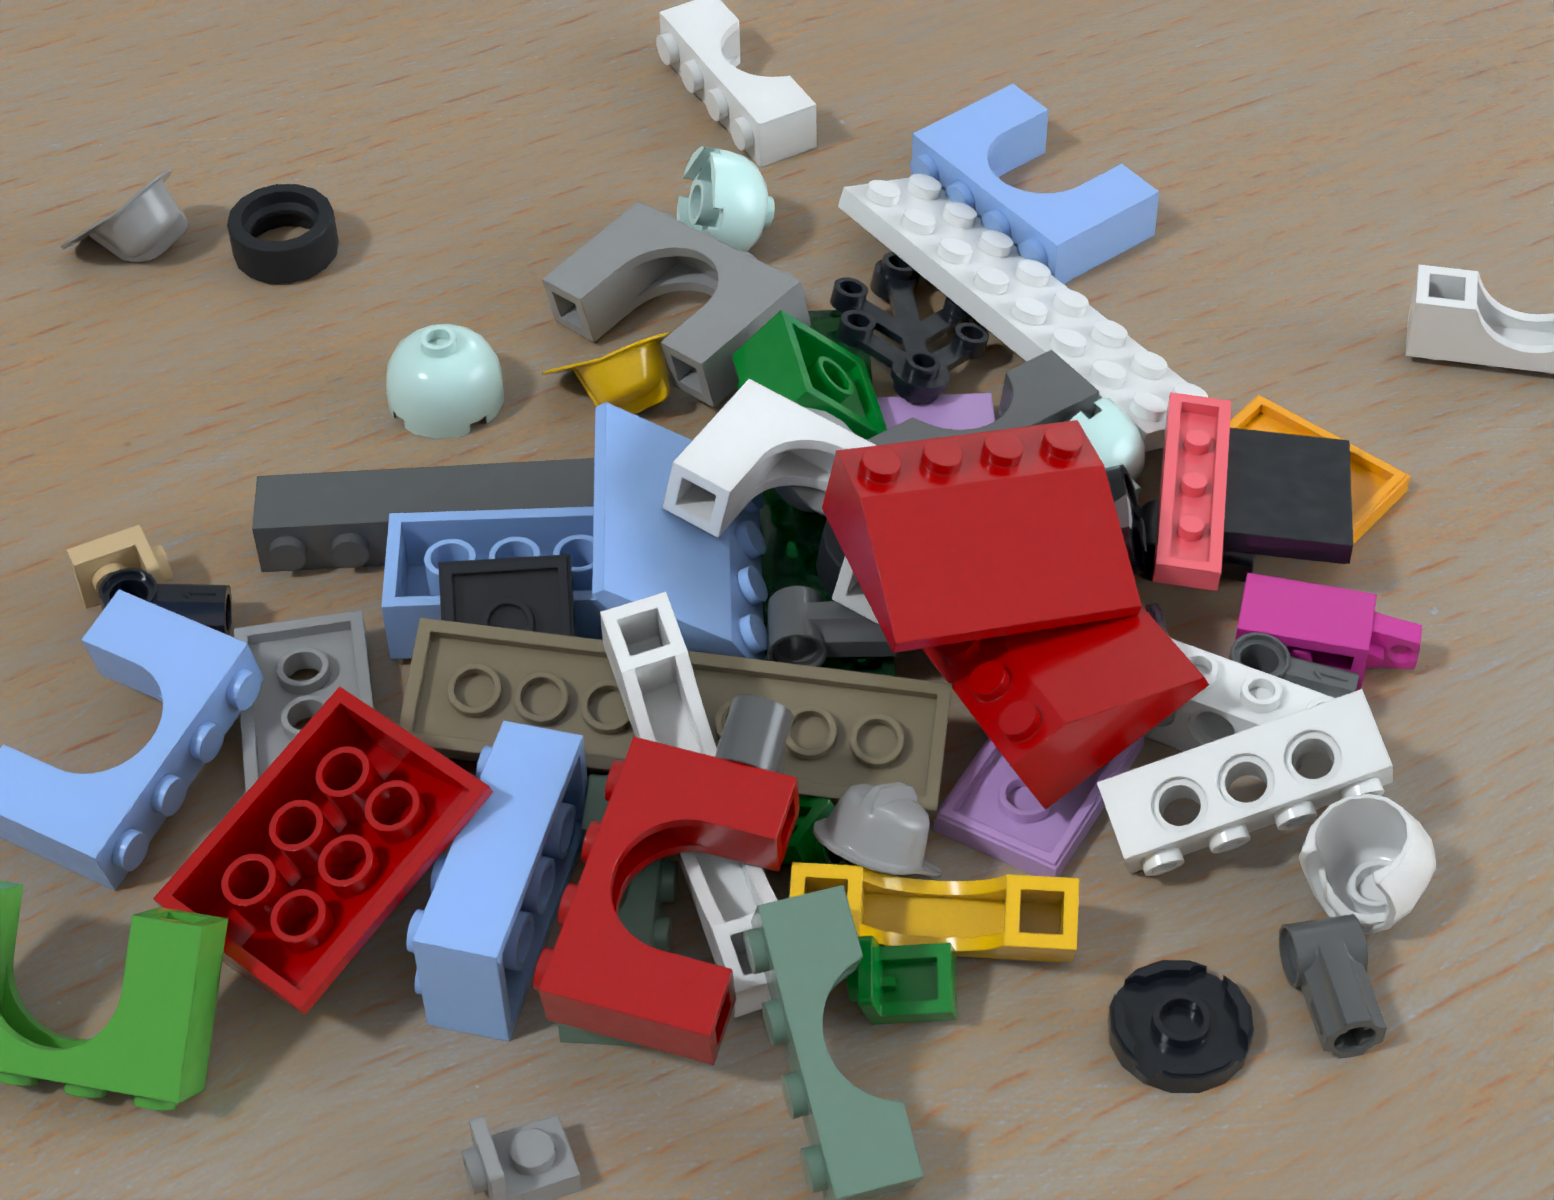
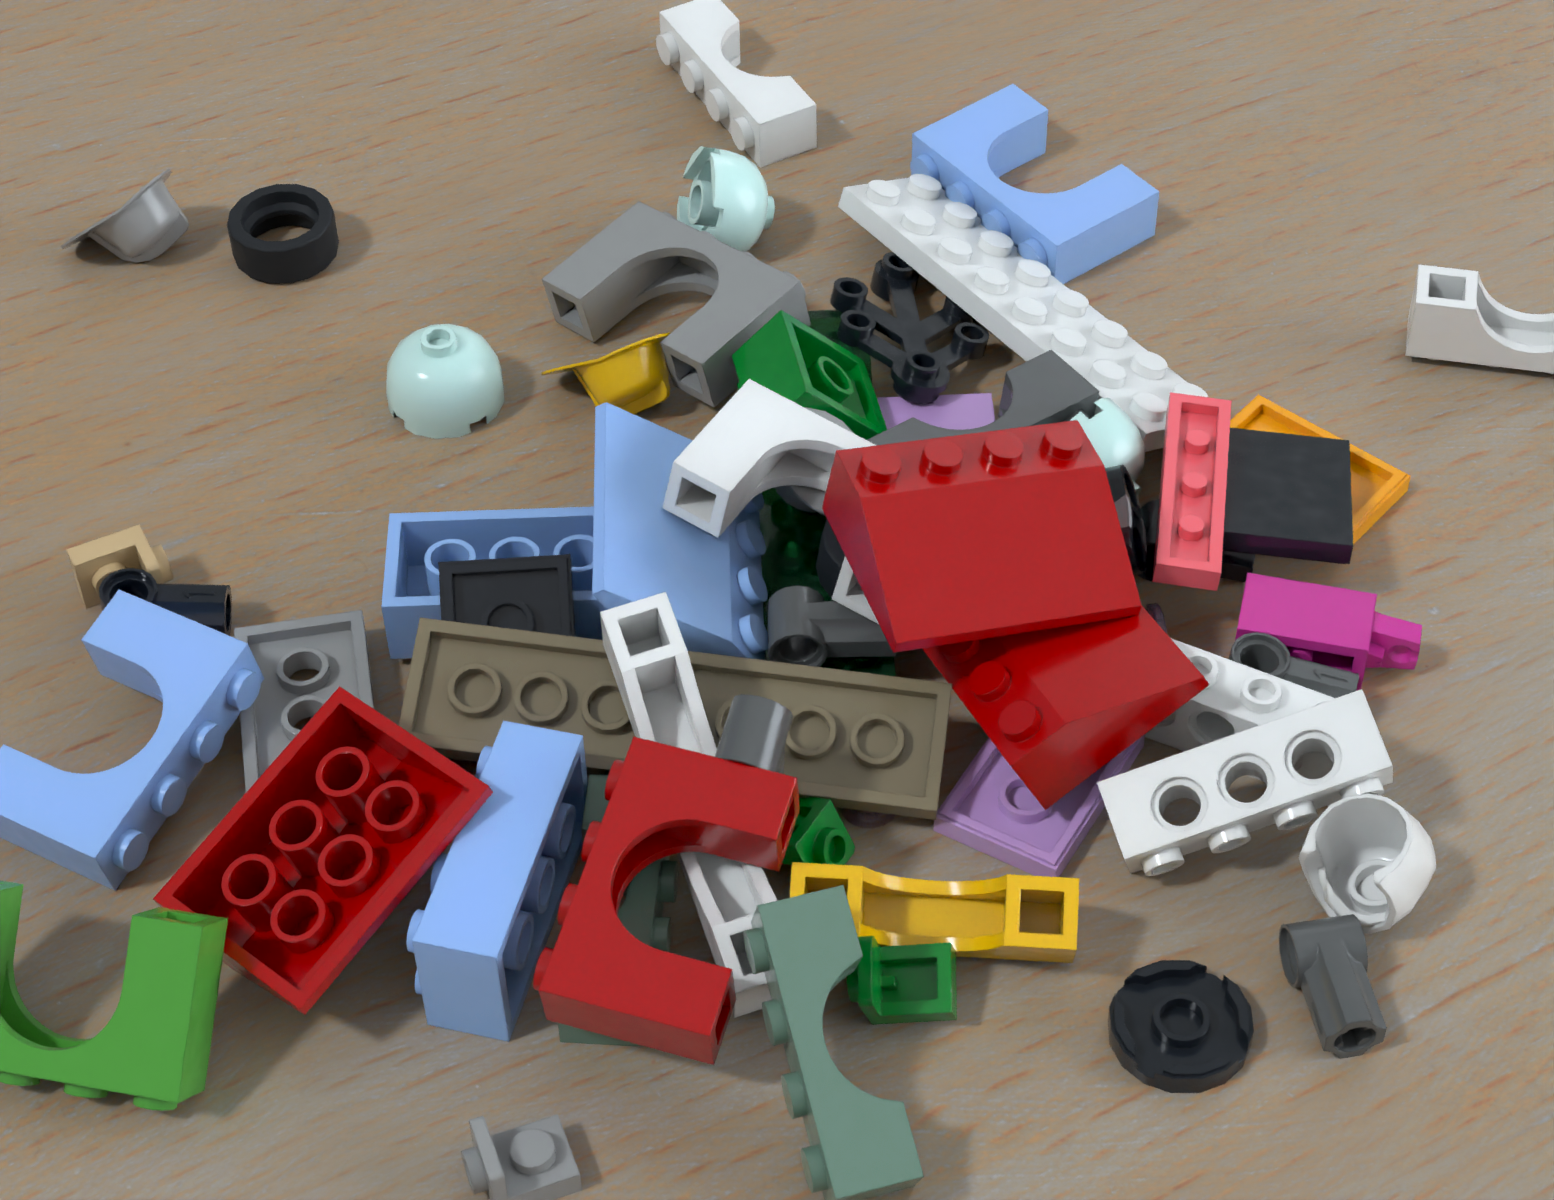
dark grey brick [252,458,594,572] -> none
light grey piece [813,782,942,877] -> none

